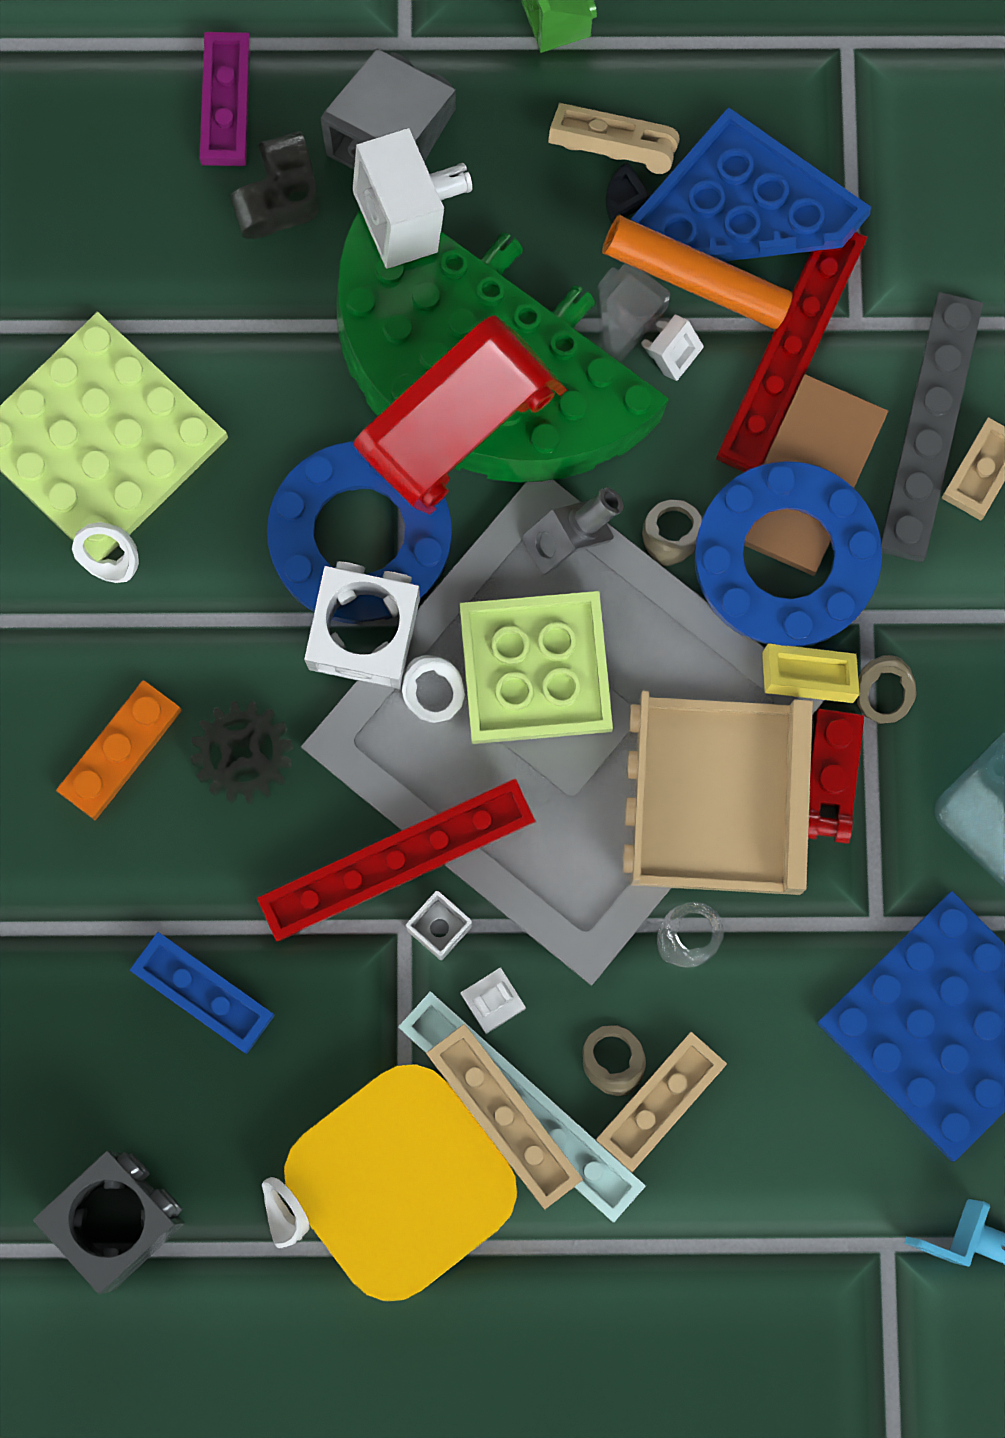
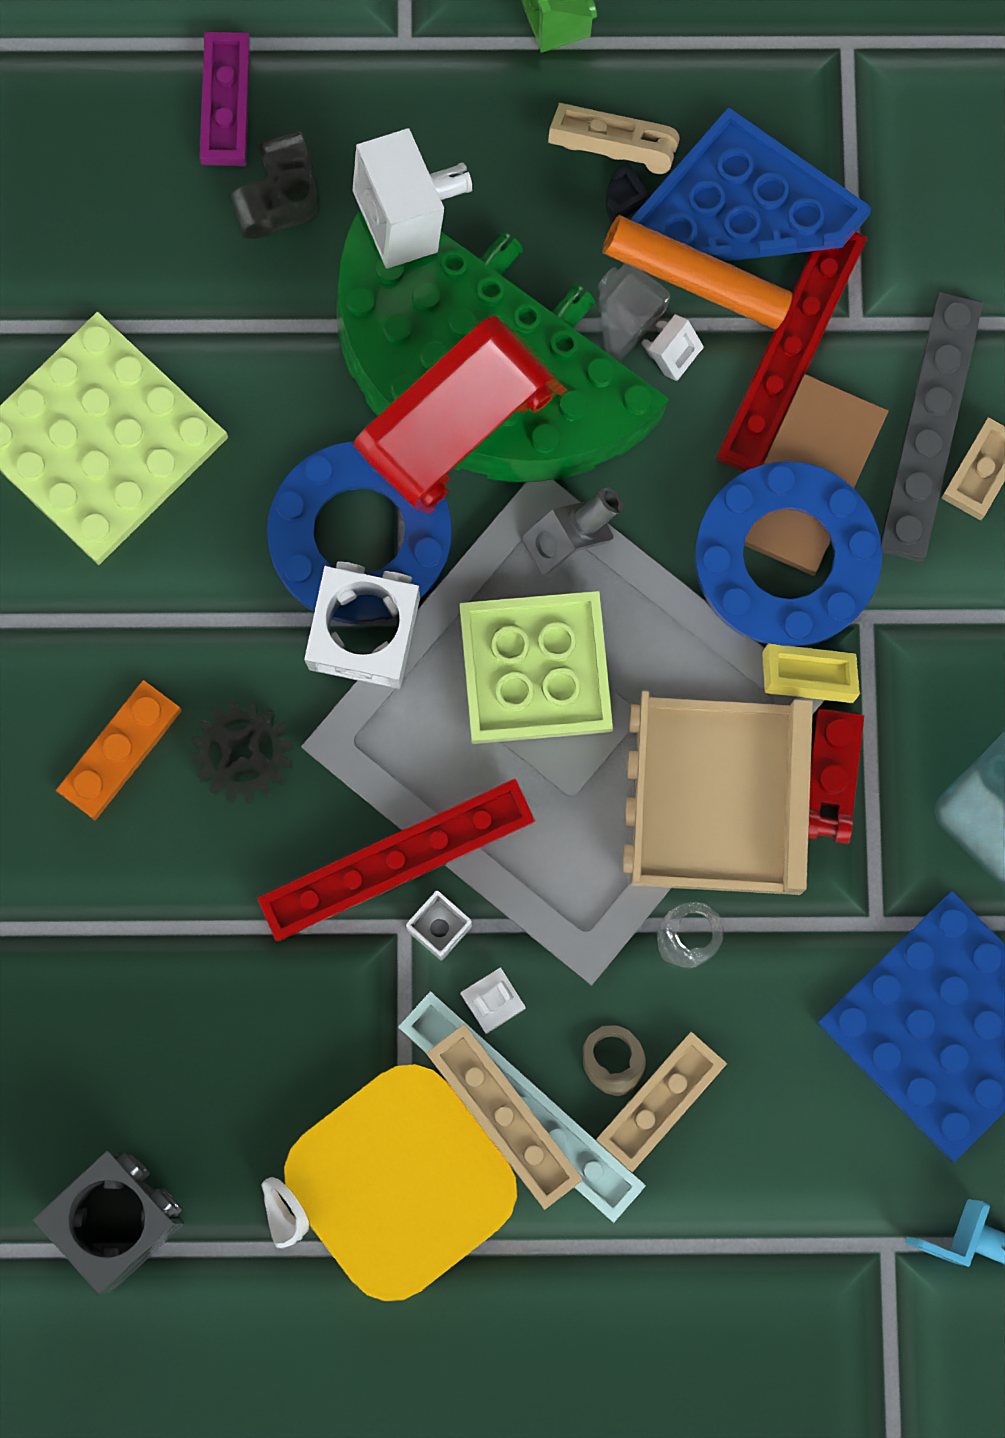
white piece [72,522,139,583] -> none
blue plate [129,932,275,1054] -> none
dark grey slope [321,49,456,170] -> none
white piece [402,655,465,723] -> none
dark tan piece [642,500,702,566] -> none
dark tan piece [857,655,917,724] -> none

